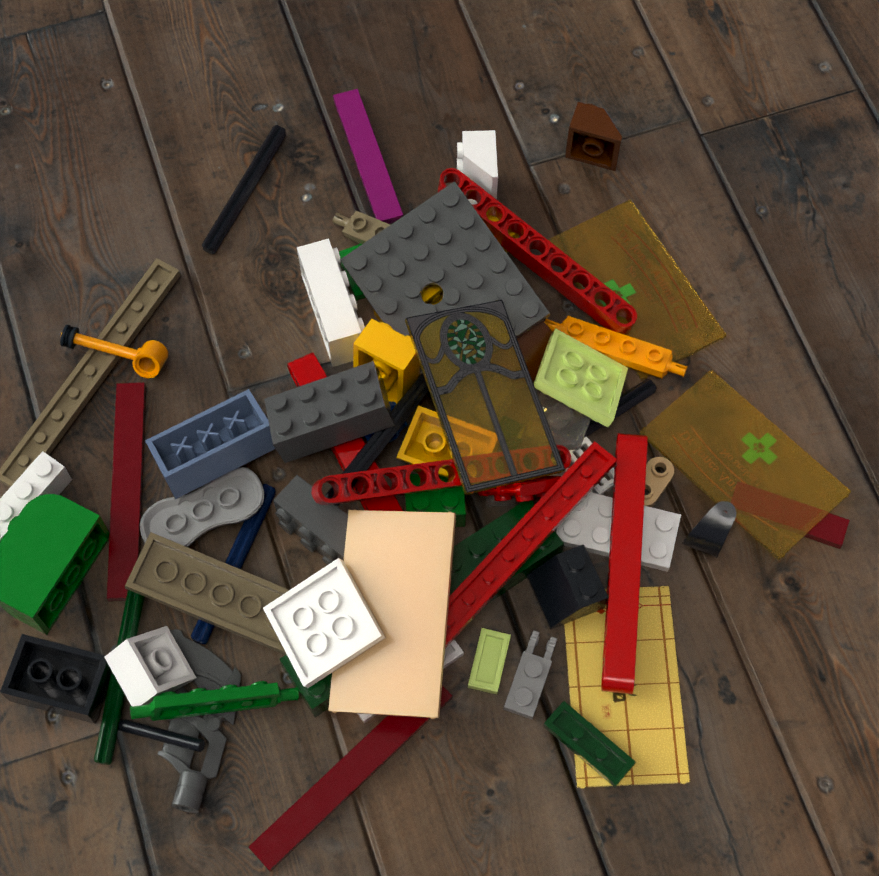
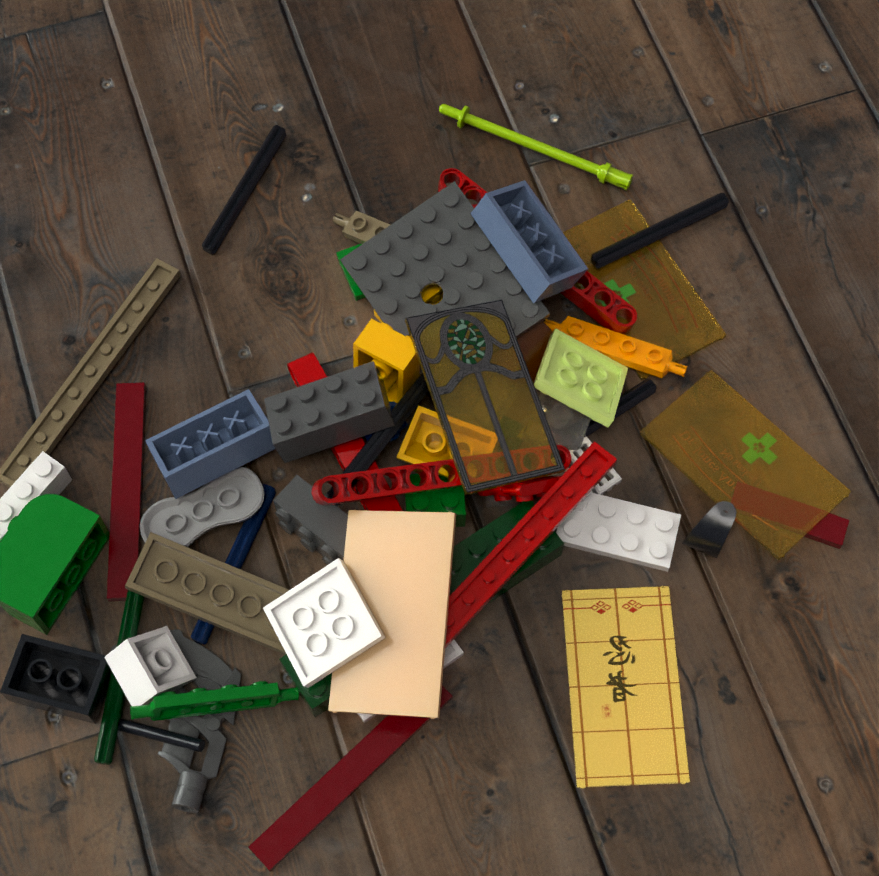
light orange piece [60,325,168,378] -> none
white brick [297,238,365,367] -> none
magenta tile [333,89,403,224] -> none
white slope [457,130,498,205] -> none
yellowish green tile [468,628,511,694] -> none
light grey hinge [504,630,557,719] -> none
black slope [527,544,609,630] -> none
dark green plate [543,701,636,788] -> none
reddish brown slope [565,102,622,171] -> none
red beam [601,433,648,694] -> none
tan plate [644,457,674,507] -> none
none -> lime bar [439,104,633,191]
none -> sand blue brick [471,180,588,303]
none -> black axle [590,193,729,268]

